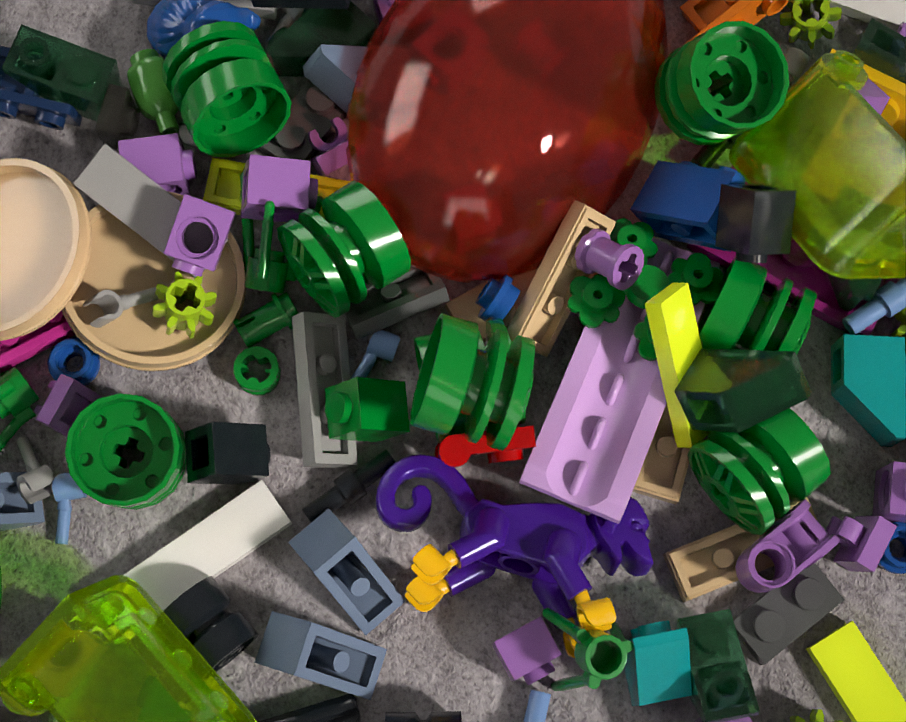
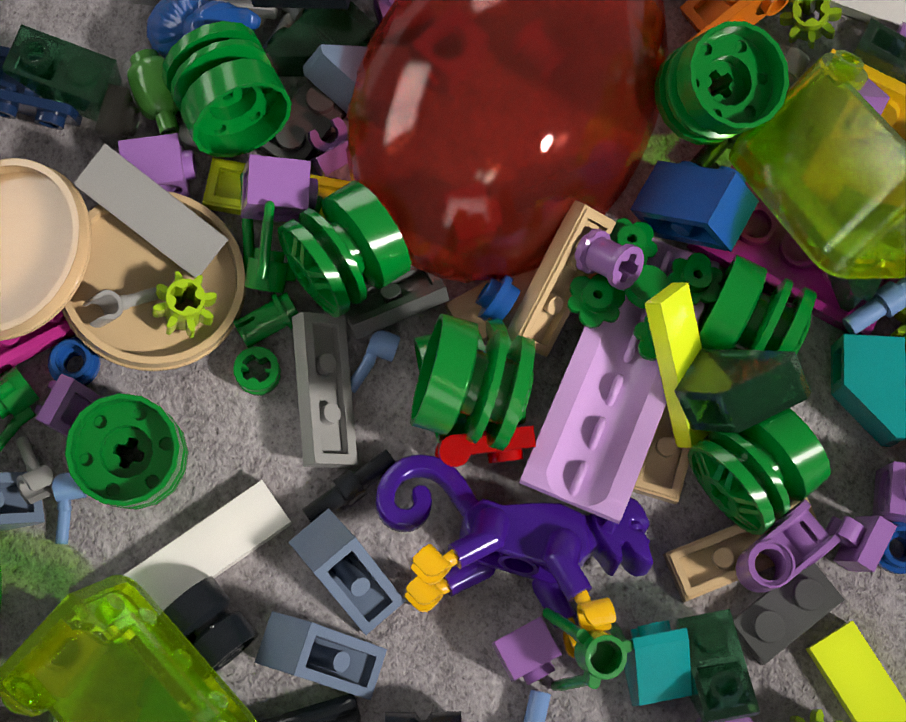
medium lavender brick [163,194,236,277] -> none
black brick [185,421,270,485] -> none
green brick [325,377,410,442] -> none
black brick [715,184,796,263] -> none

